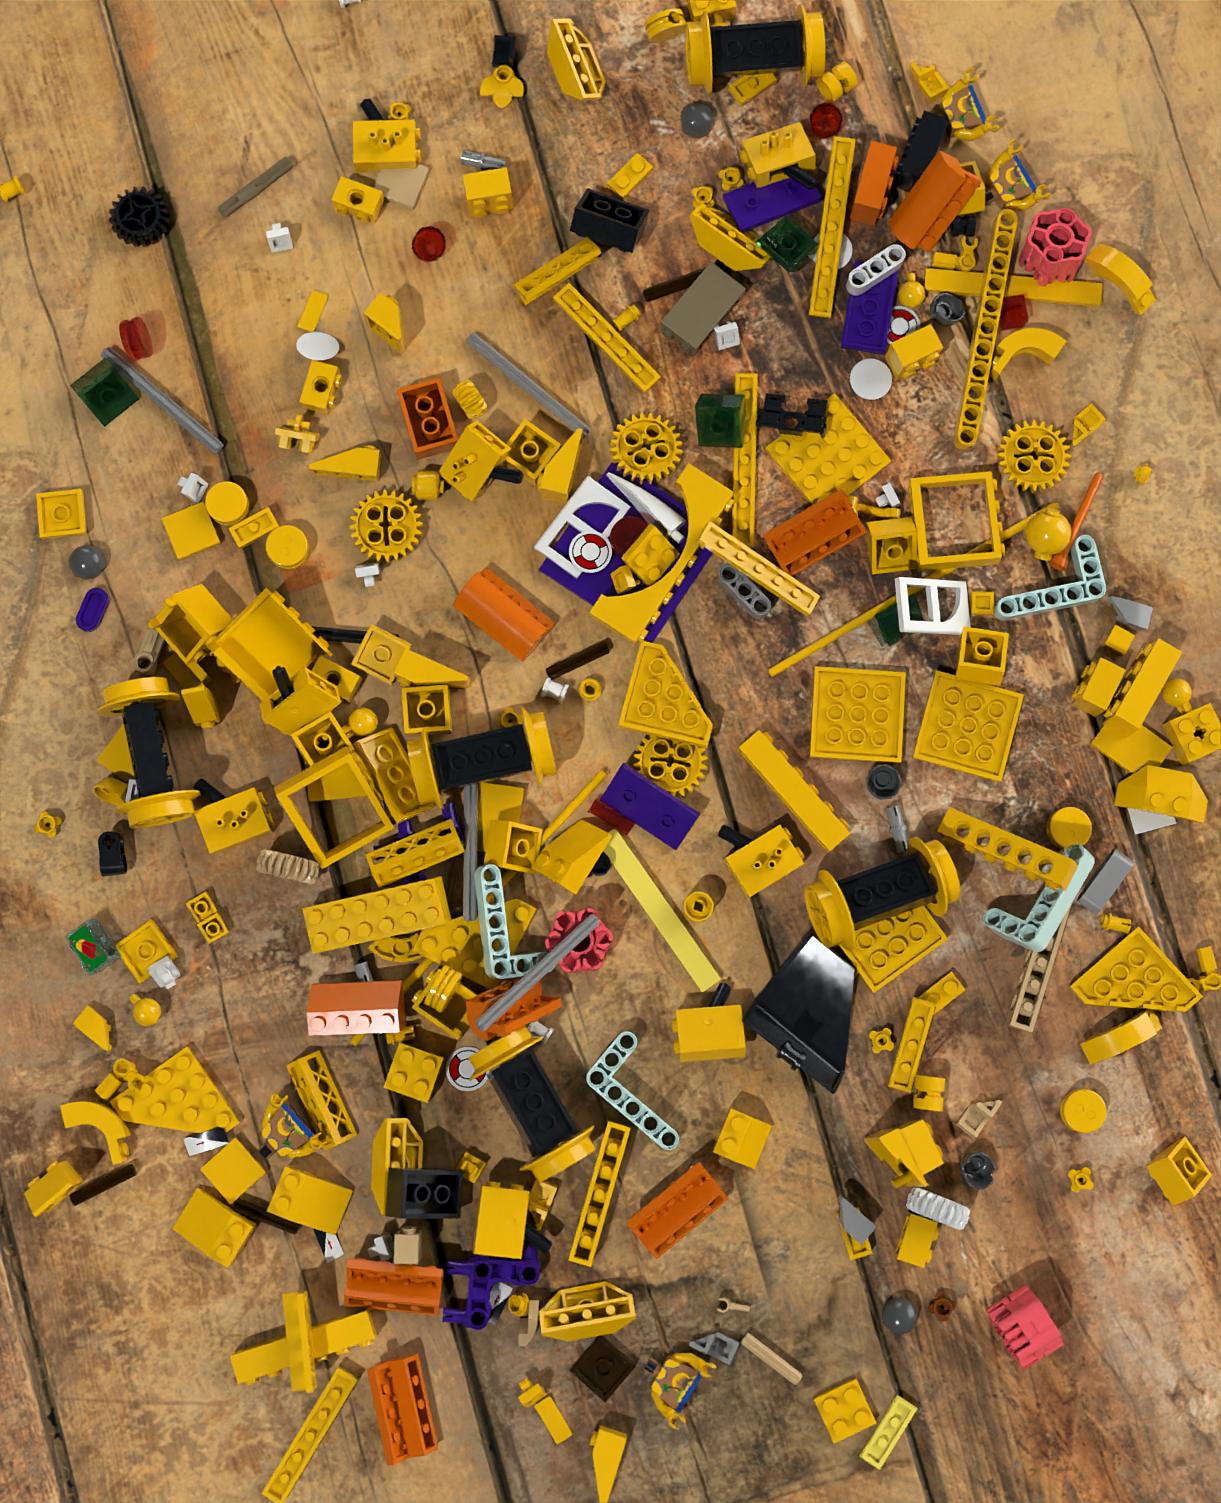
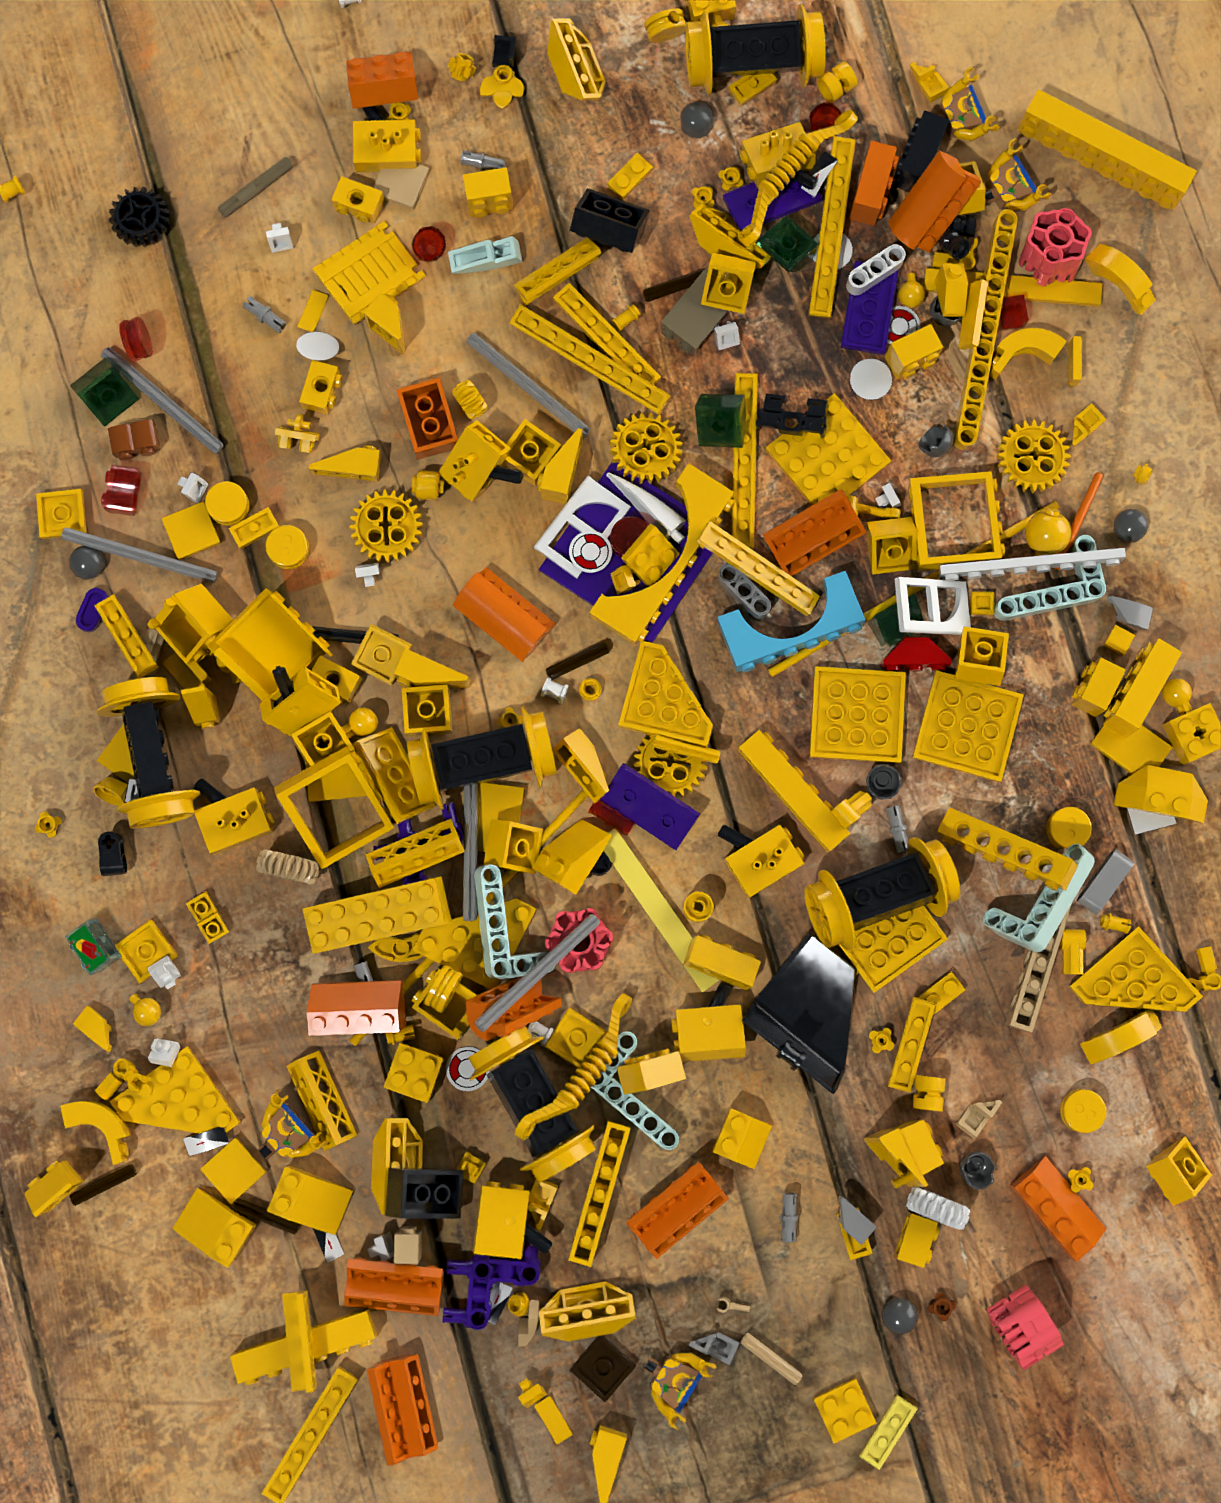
none -> light grey axle [61,528,217,583]
none -> yellow tile [94,594,159,679]
none -> clear red brick [101,465,142,516]
none -> dark orange brick [108,420,160,461]
none -> white tile [148,1038,181,1067]
none -> light grey pin [243,296,287,334]
none -> yellow door [312,221,426,325]
none -> orange brick [346,52,419,109]
none -> yellow gear [447,53,476,81]
none -> light aqua slope [448,236,522,274]
none -> yellow tile [509,304,671,415]
none -> yellow piece [515,993,632,1141]
none -> yellow tile [544,1007,608,1069]
none -> yellow slope [552,728,609,804]
none -> yellow brick [617,1049,686,1095]
none -> yellow axle [653,734,720,764]
none -> yellow brick [683,935,761,990]
none -> yellow slope [701,253,756,314]
none -> medium azure arch [717,571,865,673]
none -> yellow piece [738,110,858,246]
none -> light grey pin [780,1193,799,1243]
none -> sticker [802,151,838,197]
none -> yellow piece [830,791,872,829]
none -> red slope [880,637,952,672]
none -> dark grey hair [918,425,954,458]
none -> yellow slope [935,263,968,317]
none -> black wheel [939,230,970,260]
none -> white plate [939,548,1126,581]
none -> yellow tile [958,279,988,350]
none -> orange slope [1009,1155,1106,1262]
none -> yellow brick [1017,89,1197,210]
none -> yellow piece [1059,929,1086,974]
none -> yellow tile [1068,336,1082,386]
none -> dark grey hair [1114,509,1149,543]

